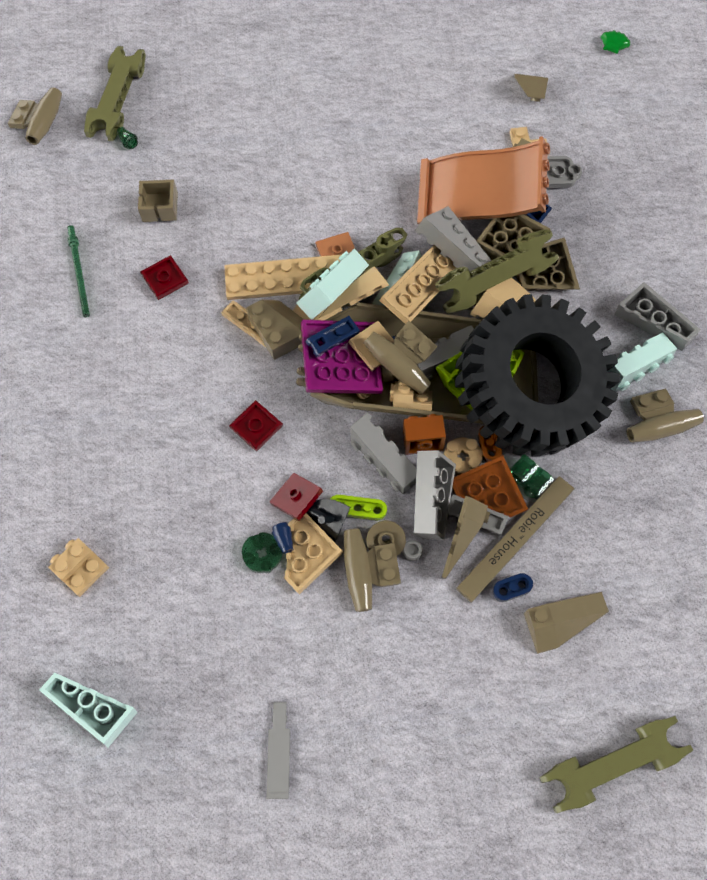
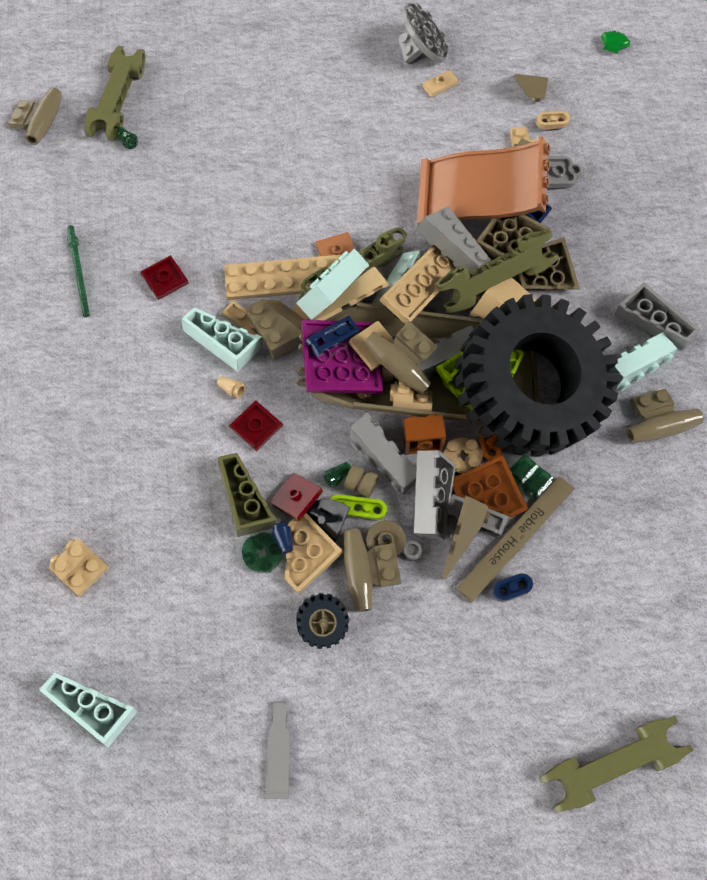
dark tan piece [138,179,178,222] -> none
dark tan wedge [524,592,609,654] -> none
none -> light aqua wedge [182,308,262,372]
none -> tan cone [217,376,246,398]
none -> olive wedge [218,453,277,537]
none -> black wheel [296,593,349,649]
none -> clear green cone [323,461,351,488]
none -> dark tan wheel [344,464,379,498]
none -> light grey bracket [398,3,449,64]
none -> tan plate [423,70,459,98]
none -> tan plate [536,111,570,130]

